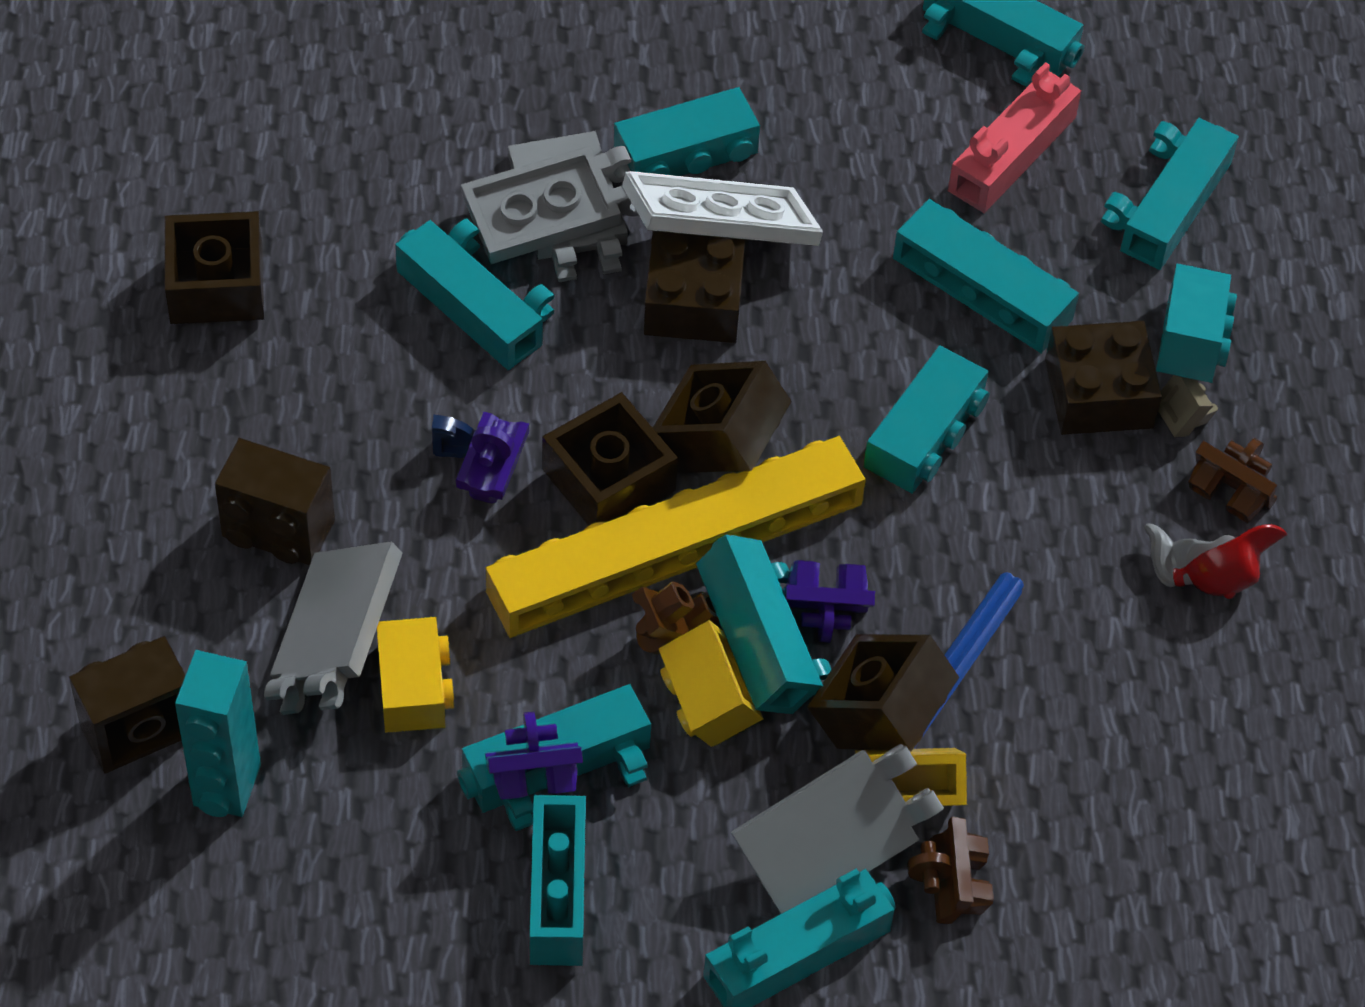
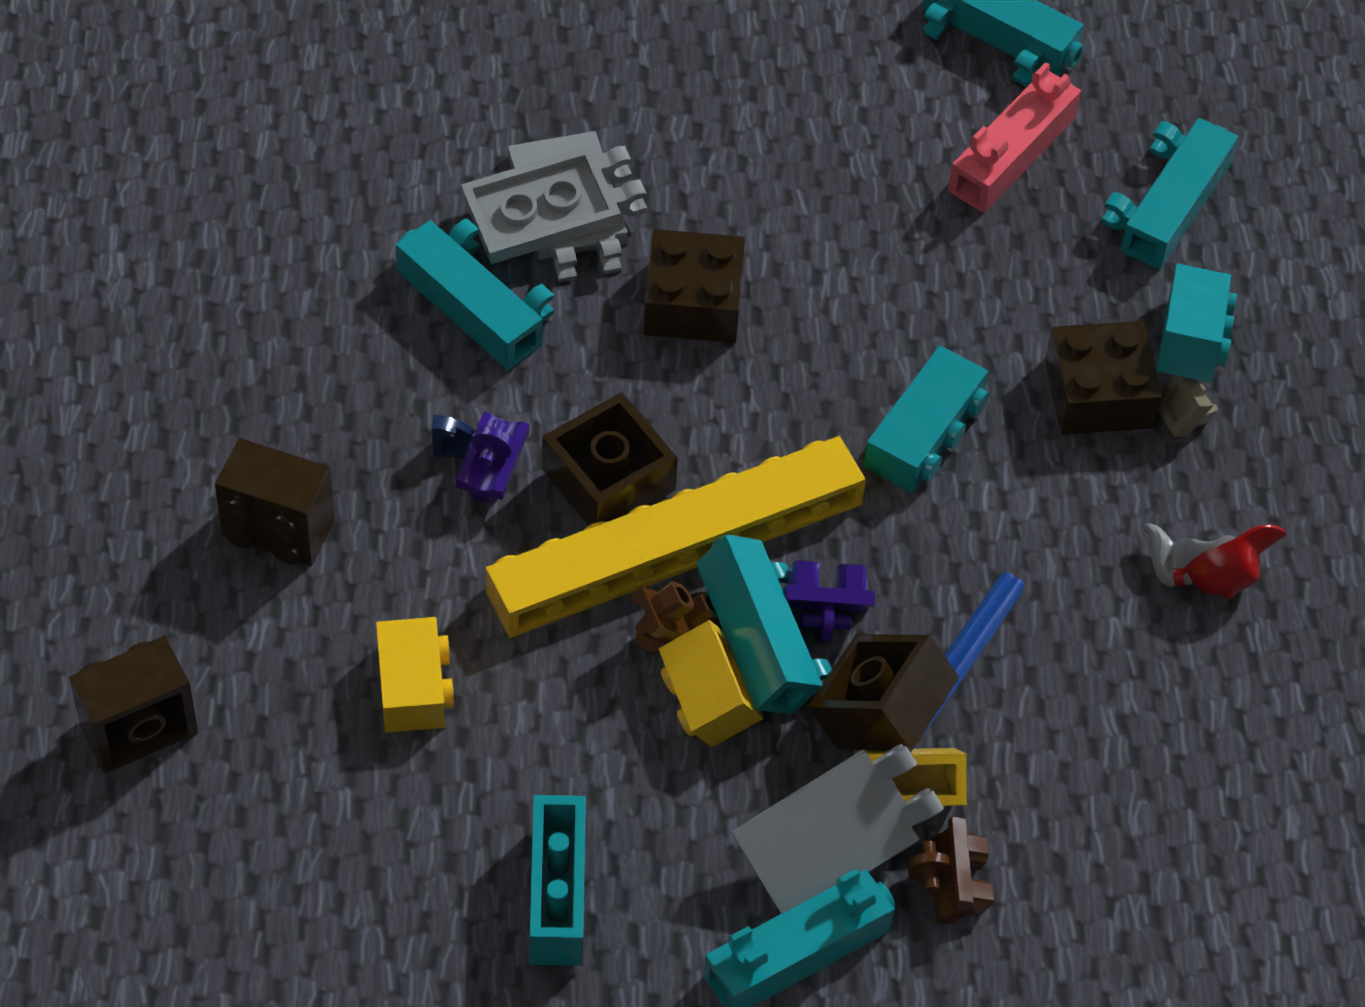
dark brown brick [165,211,264,324] -> none
teal brick [175,650,261,817] -> none
light grey tile [264,541,403,715] -> none
teal brick [457,684,651,831] -> none
dark purple hips [485,711,583,800] -> none
teal brick [614,87,760,176] -> none
white tile [622,171,823,246] -> none
dark brown brick [653,361,792,473] -> none
teal brick [893,199,1079,354] -> none
reddish brown hips [1188,438,1277,524] -> none

